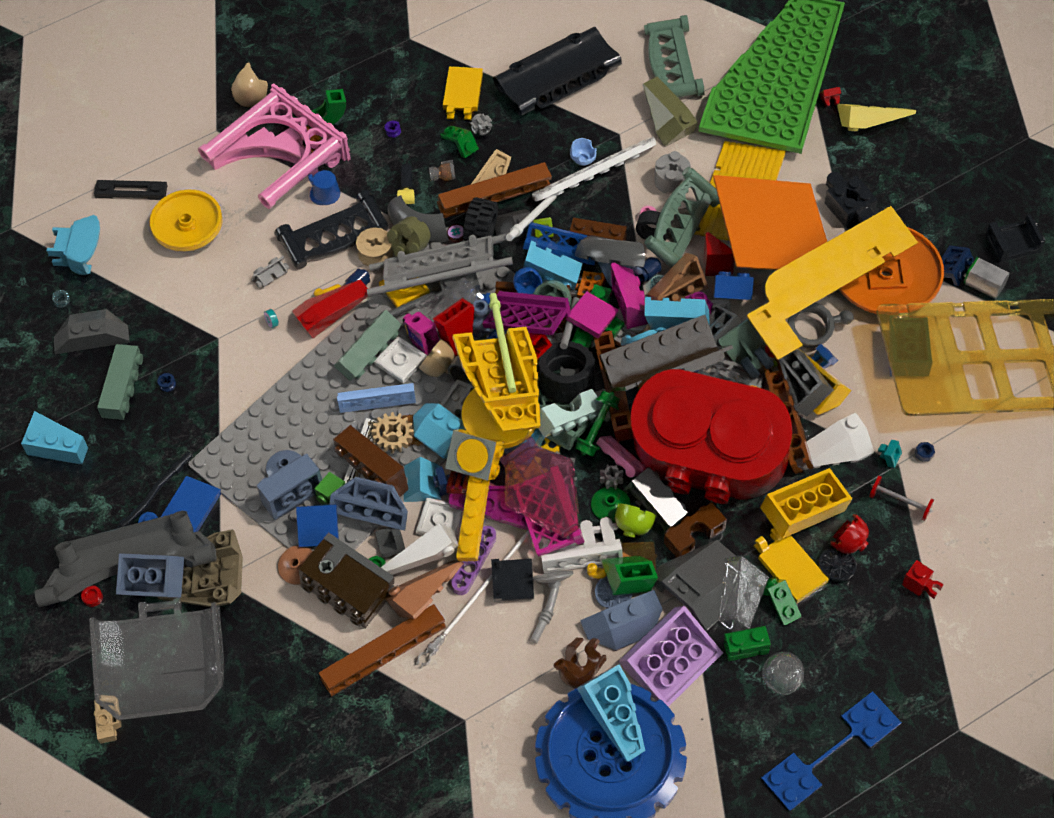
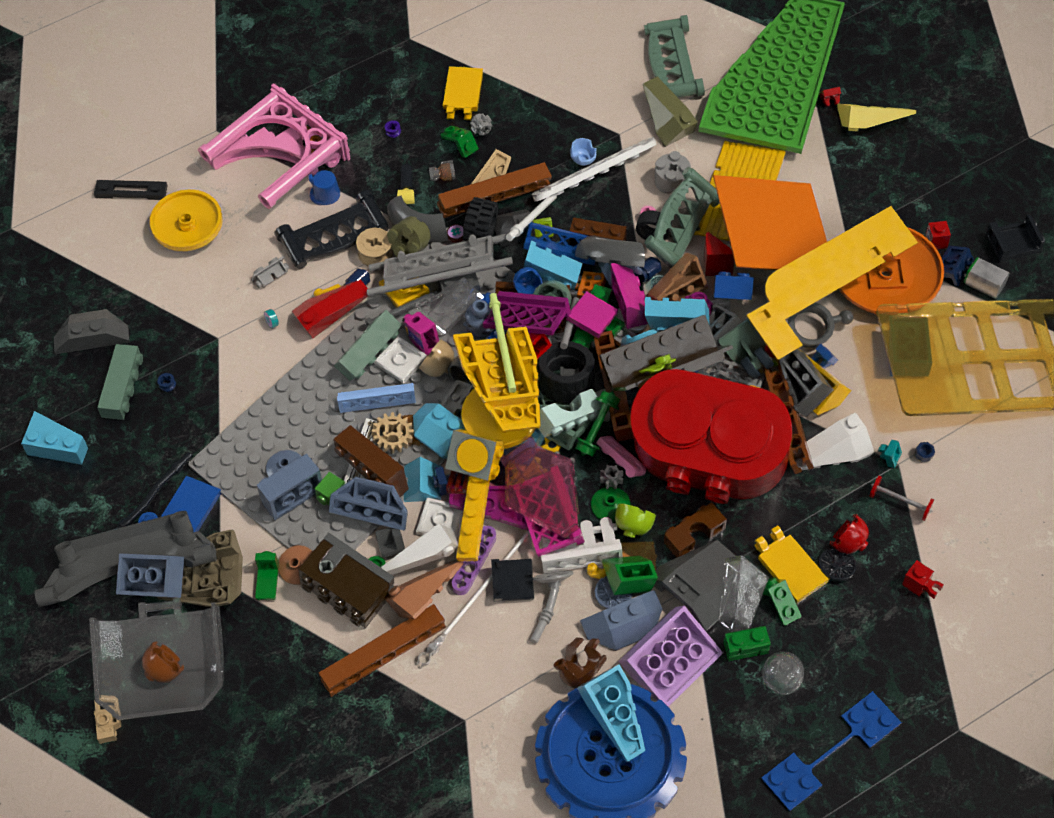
medium azure piece [47,215,100,275] -> none
clear light blue bush [52,290,70,308] -> none
red tile [81,586,103,607] -> none
tan piece [231,63,268,107] -> none
green arch [292,89,346,128] -> none
blue tile [296,504,339,547] -> none
red slope [433,298,474,357] -> none
black panel [493,27,622,116] -> none
dark grey wedge [623,467,688,531] -> none
yellow brick [760,468,852,539] -> none
black brick [824,172,878,228] -> none
none -> dark orange cylinder [142,641,184,683]
none -> green bracket [255,551,279,600]
none -> lime plate [639,354,676,375]
none -> red brick [925,221,951,250]

